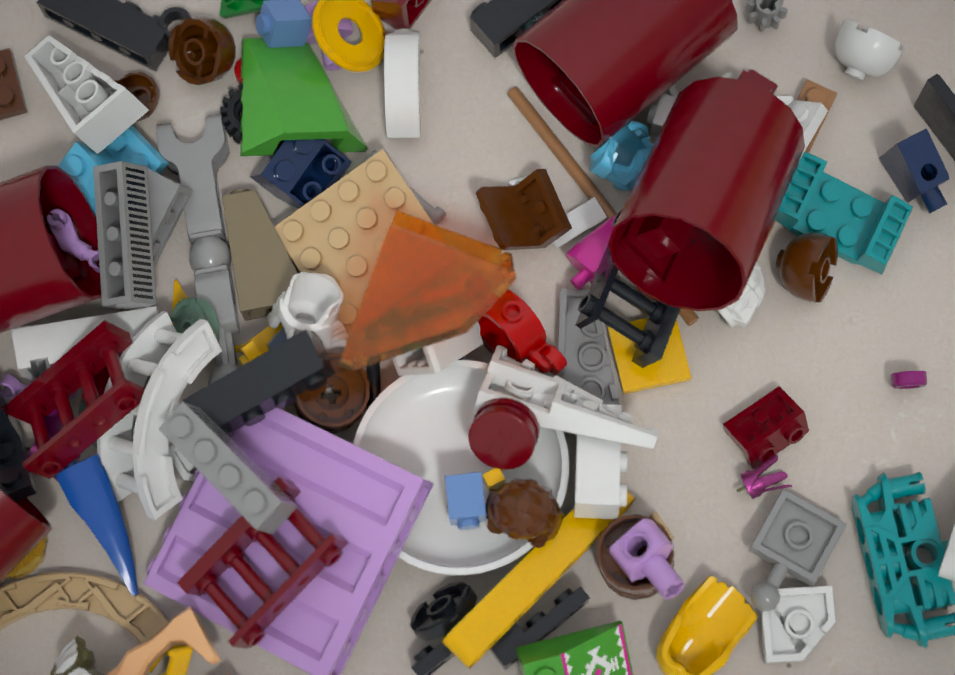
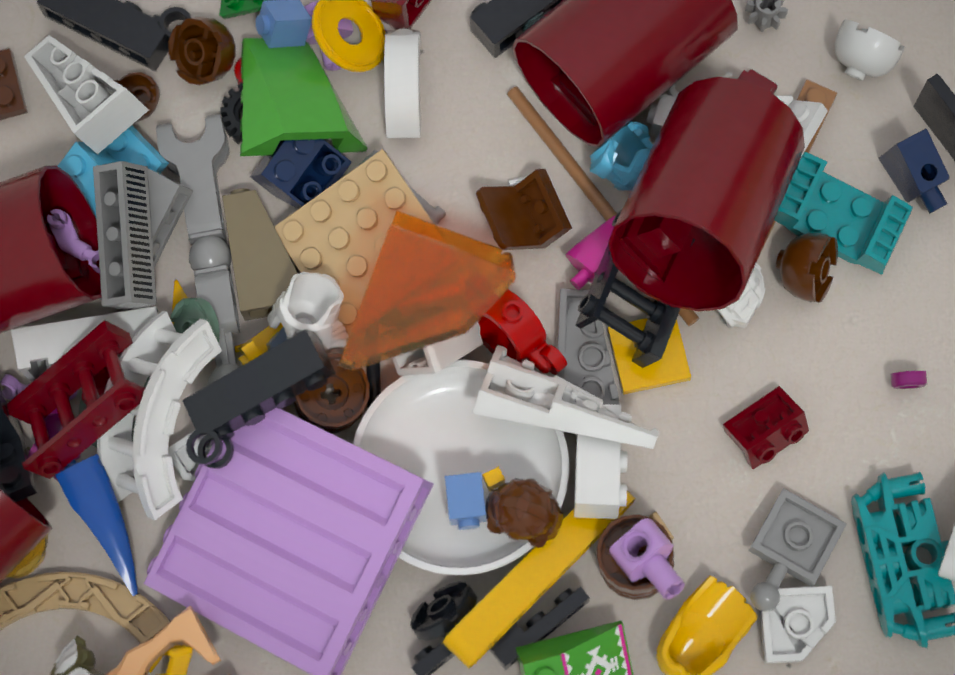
light grey brick [159,402,298,534] -> none
dark red fence [177,477,349,648] -> none
dark red head [468,398,540,470] -> none
white sticker [553,197,607,248] -> none
flat silver piece [736,454,793,499] -> none

